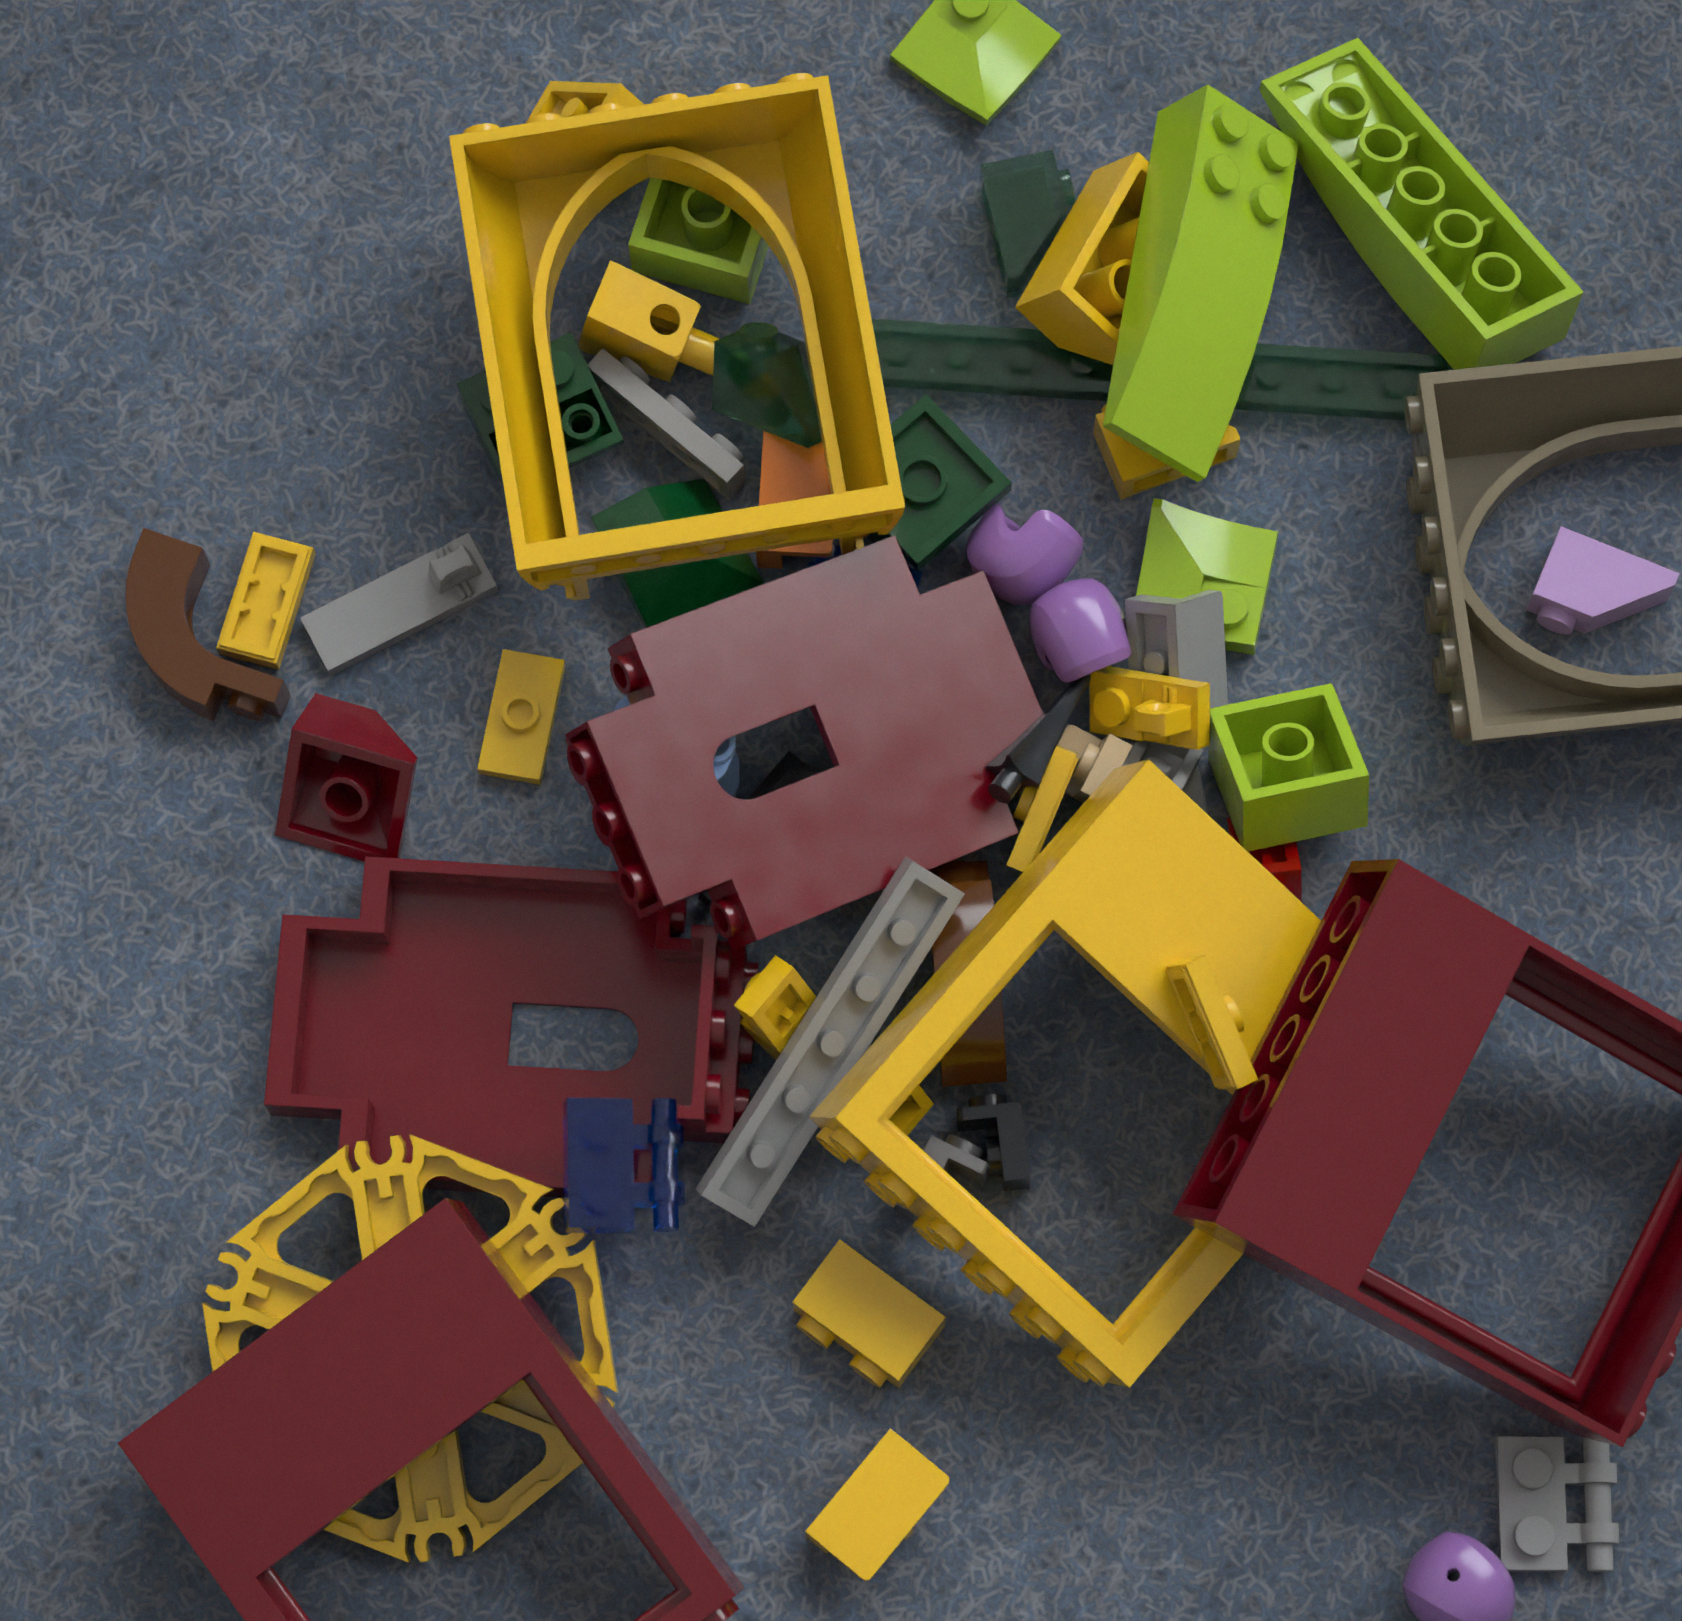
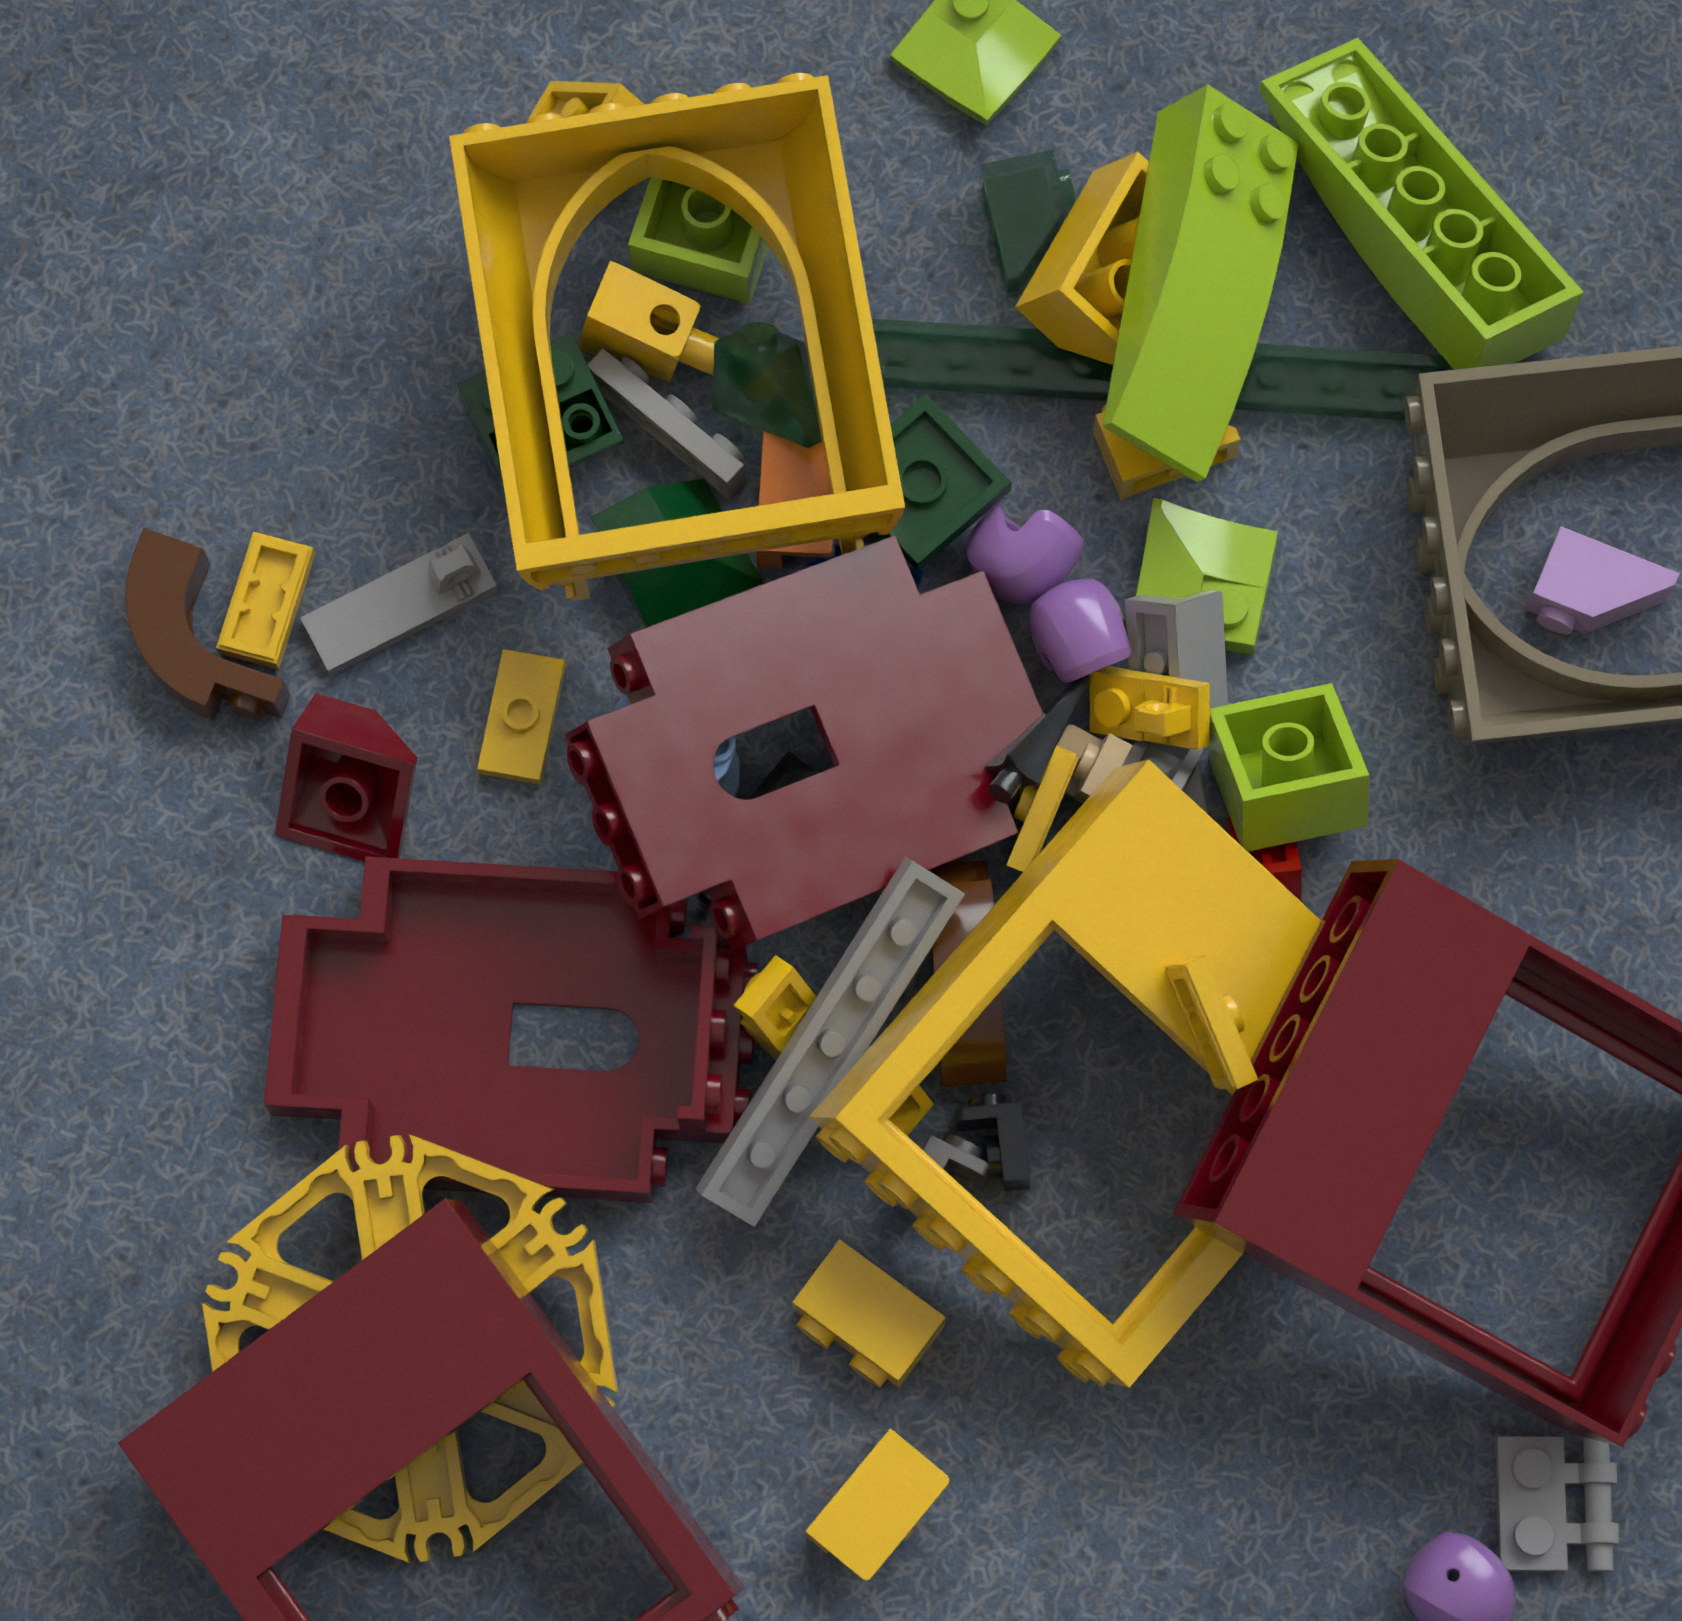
clear blue plate [563,1097,685,1233] -> none

